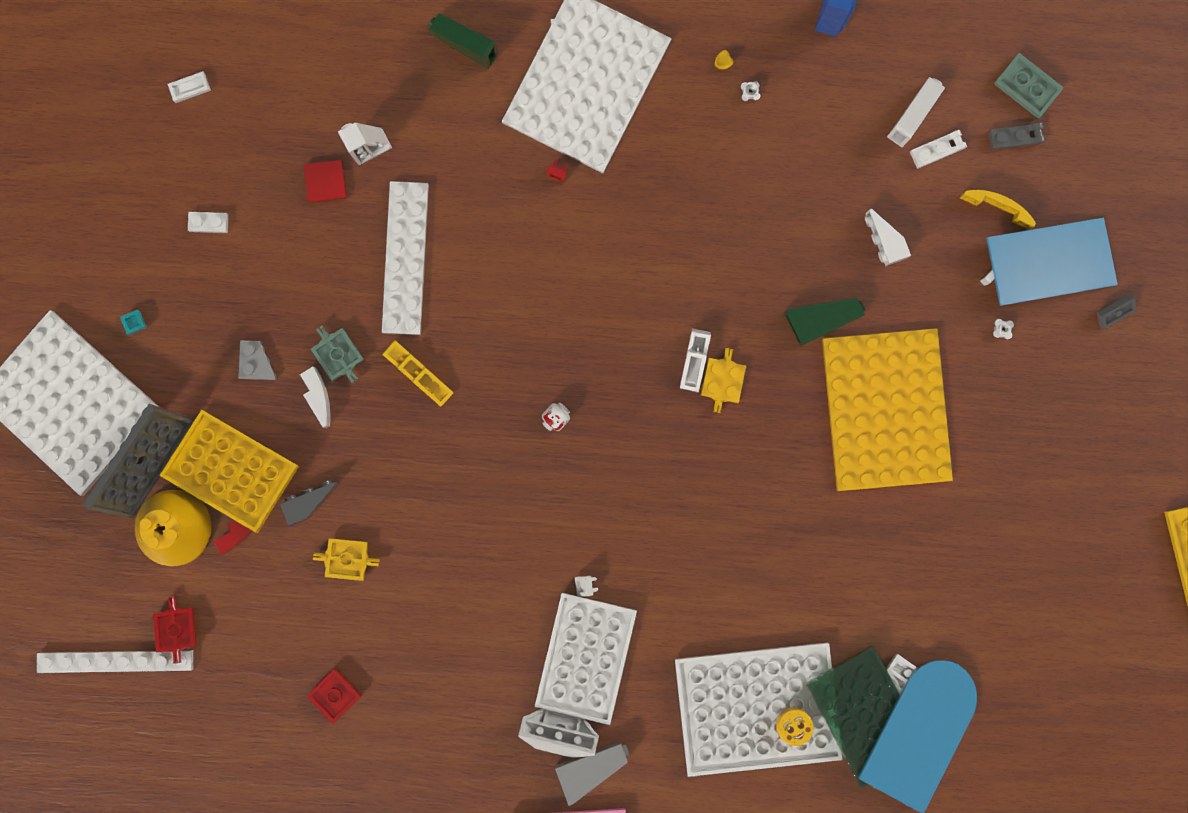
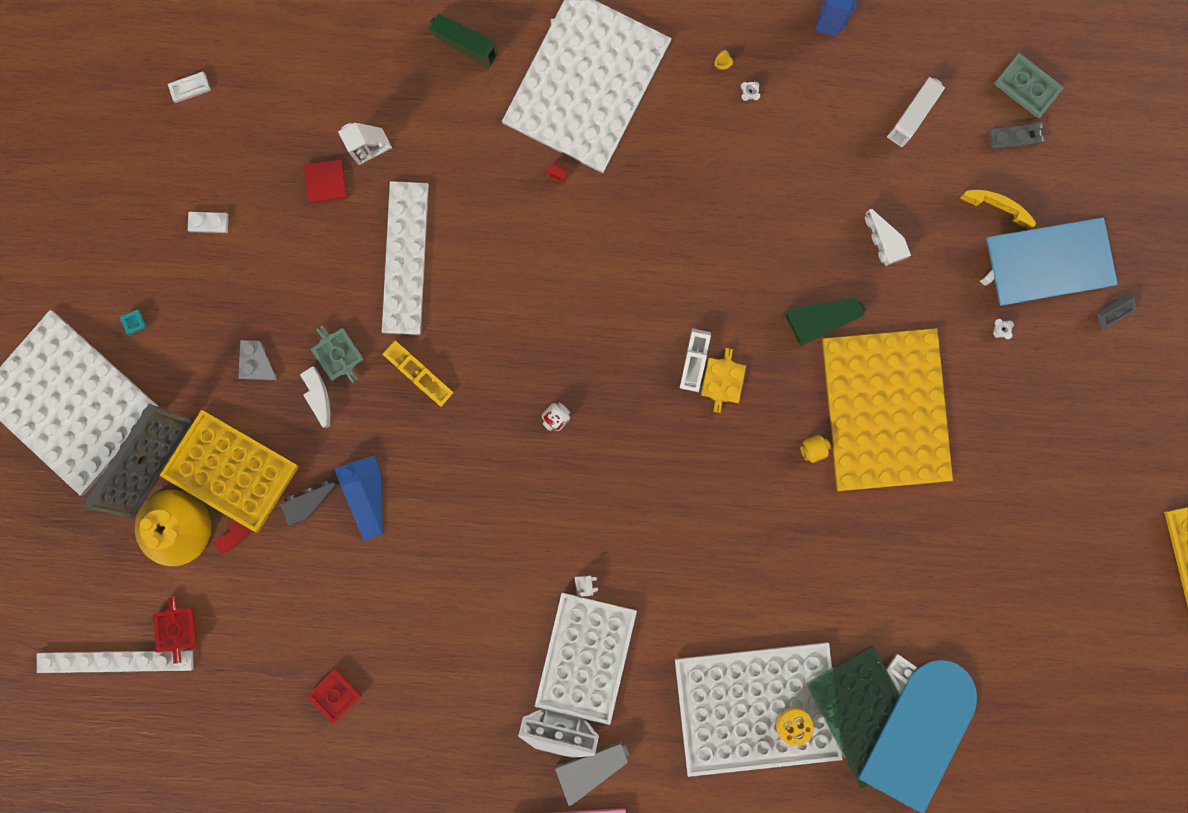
yellow plate [313,538,380,581] -> none
white plate [910,130,967,169] -> none
none -> blue wedge [335,456,383,541]
none -> yellow head [800,435,831,463]

